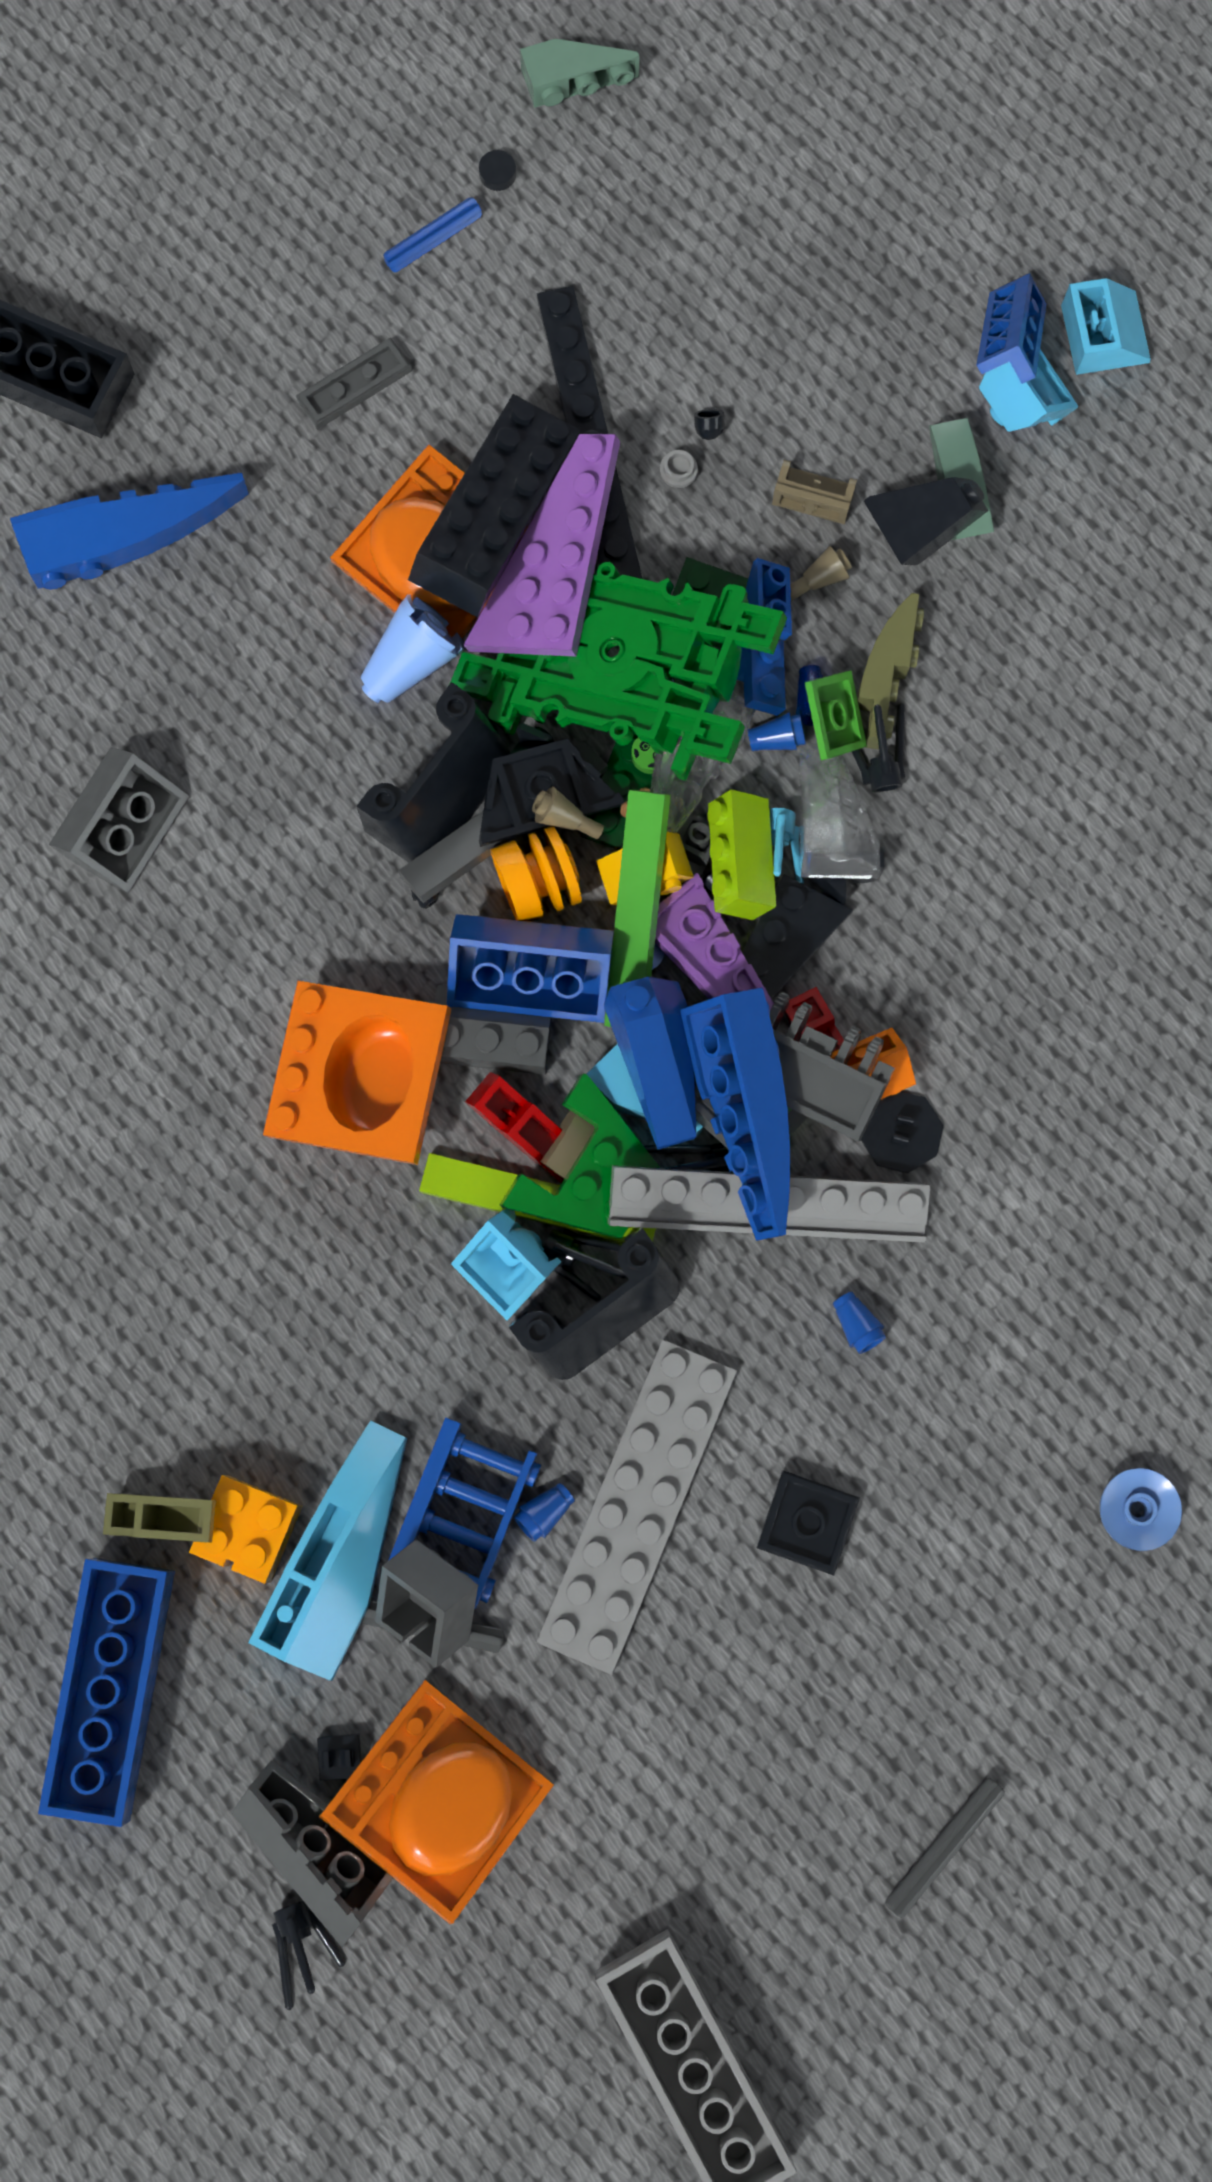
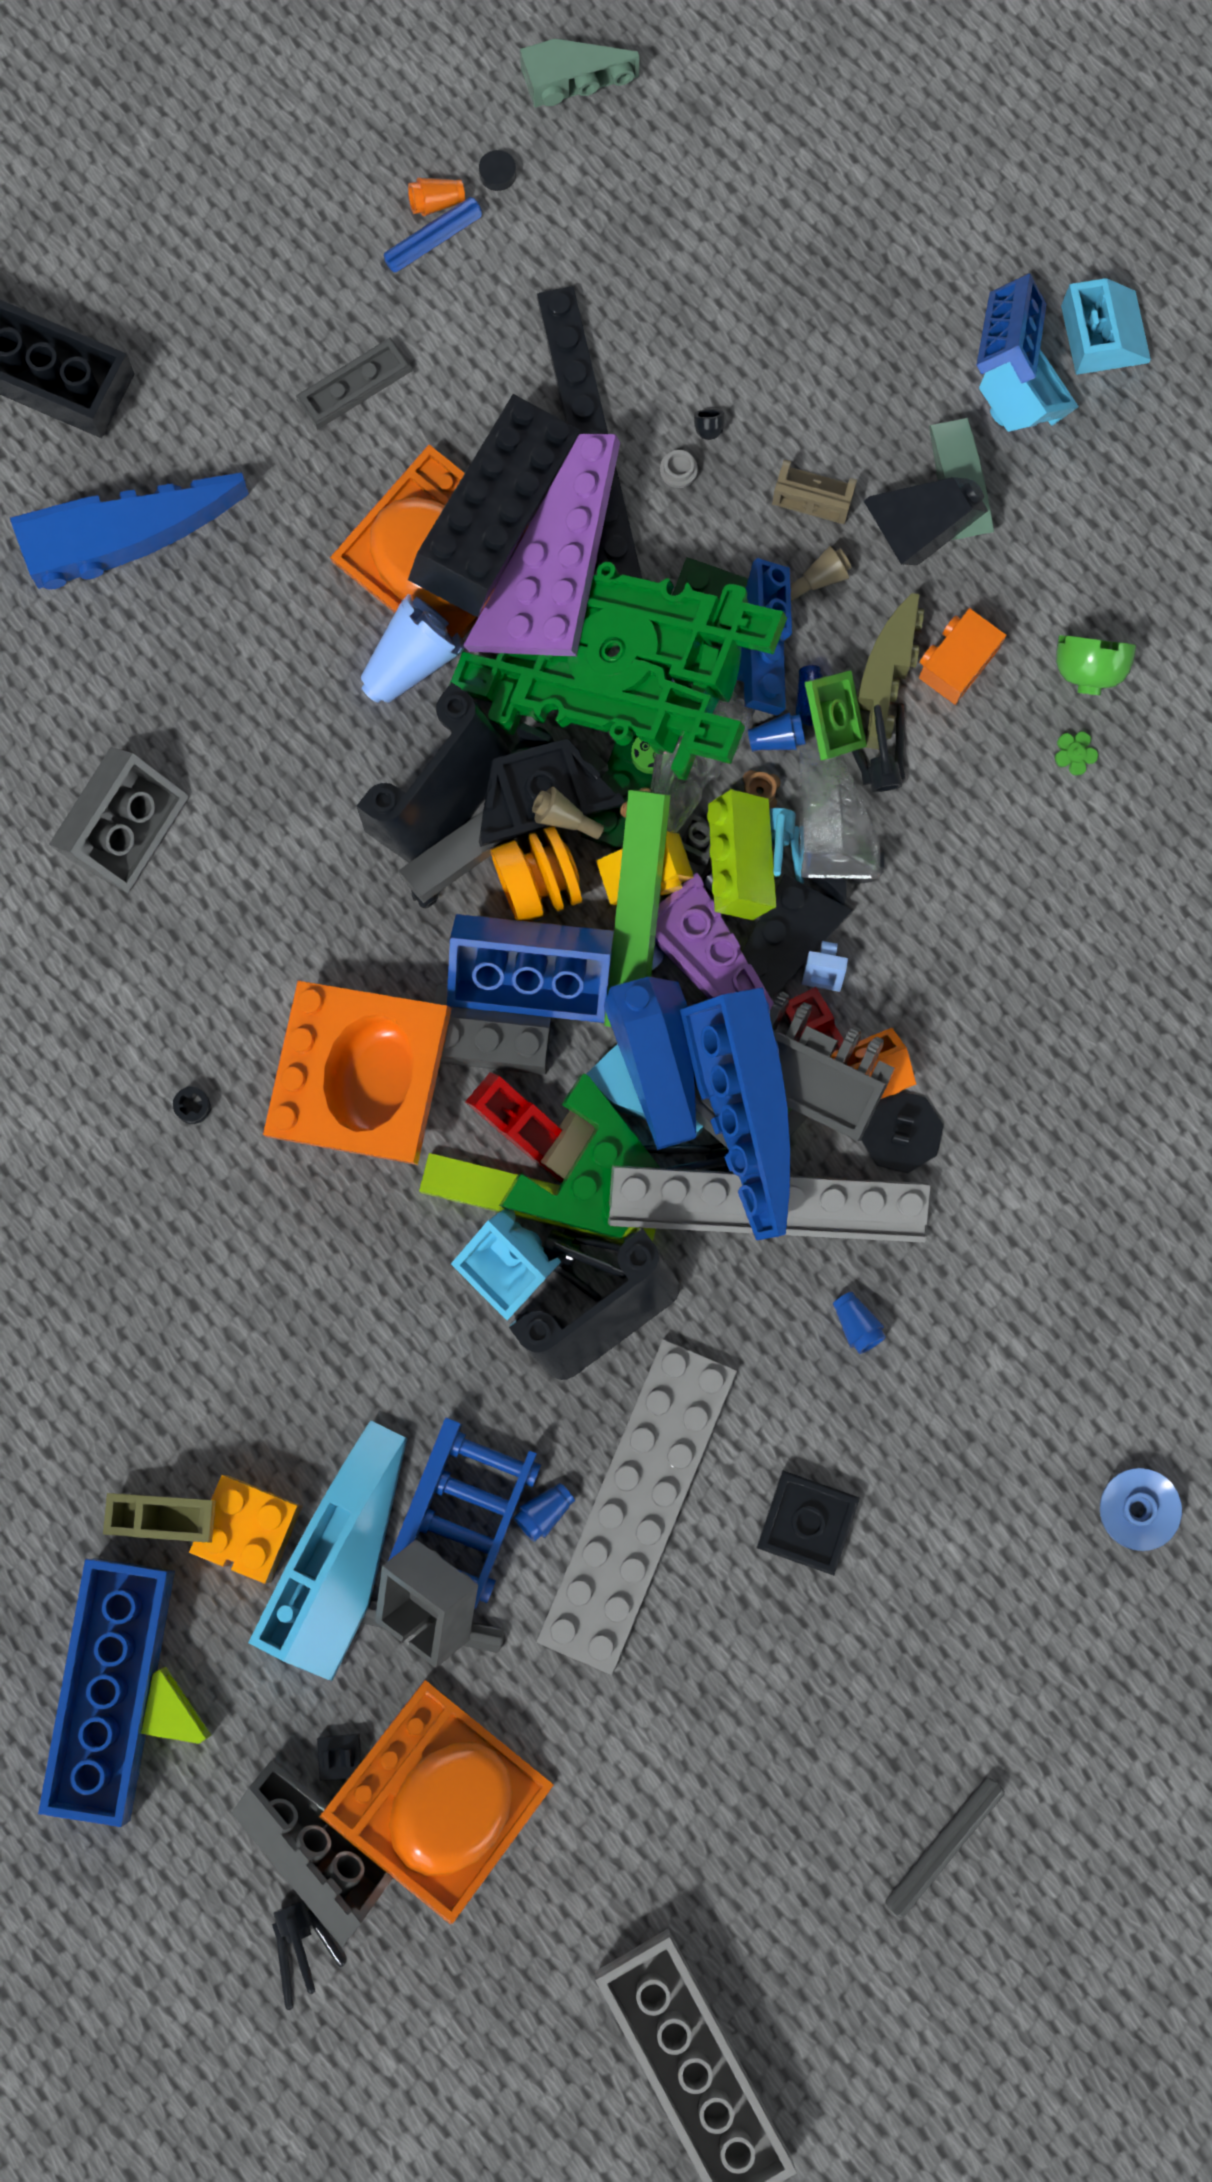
none -> lime slope [141,1667,212,1744]
none -> black bush [173,1087,211,1124]
none -> orange cone [408,178,465,217]
none -> medium nougat plate [743,770,781,809]
none -> light blue tile [802,941,848,992]
none -> orange brick [919,608,1007,705]
none -> bright green plant [1054,732,1098,776]
none -> bright green cylinder [1056,635,1136,696]

